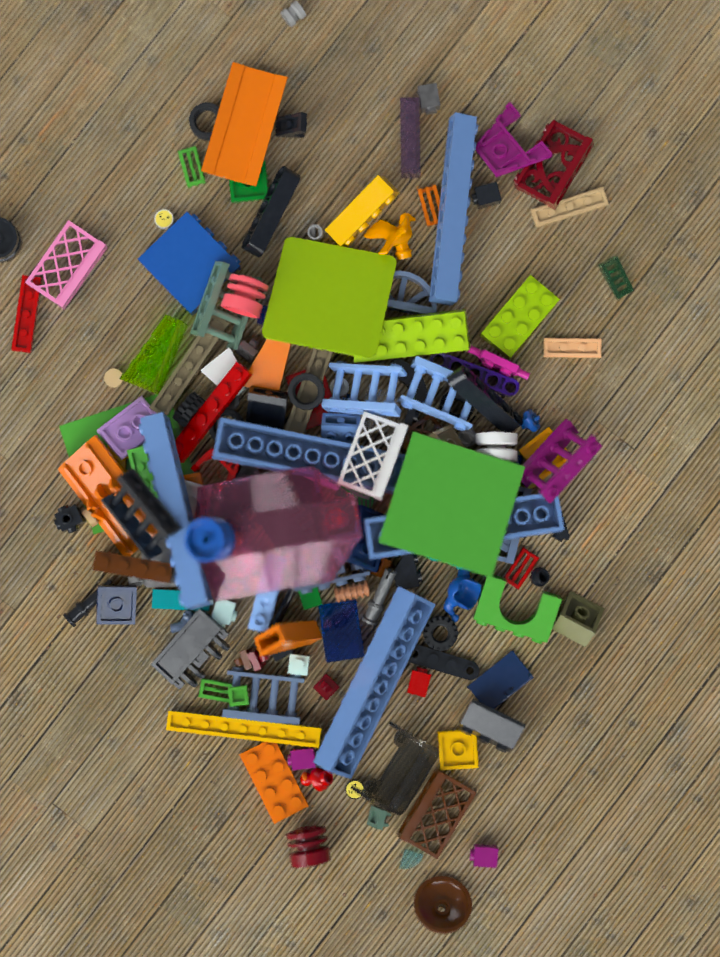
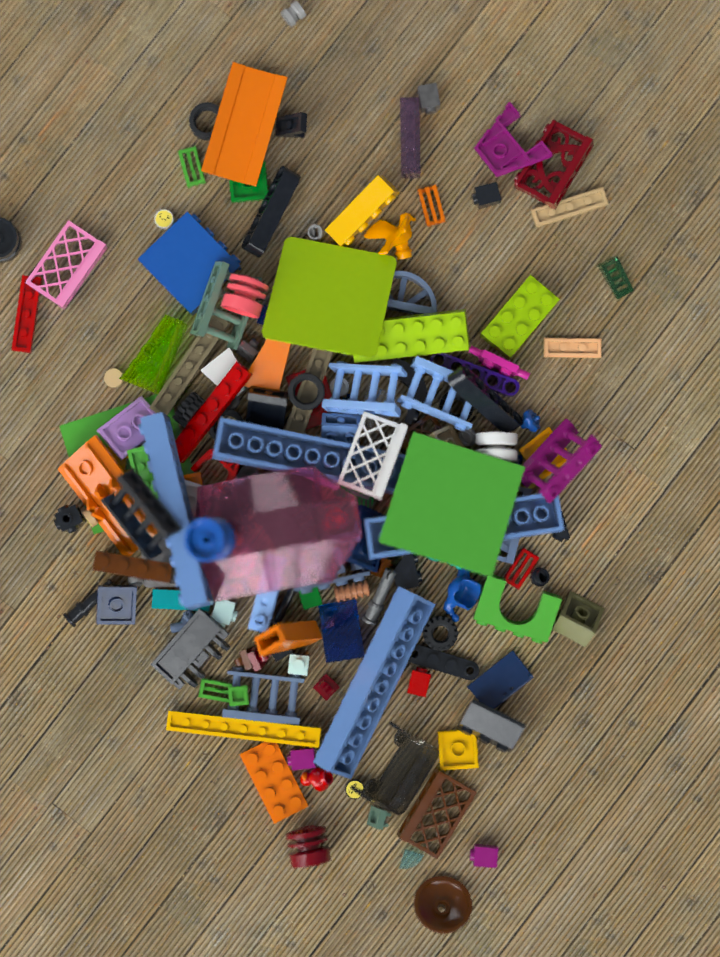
medium blue brick [429,112,478,306] -> none

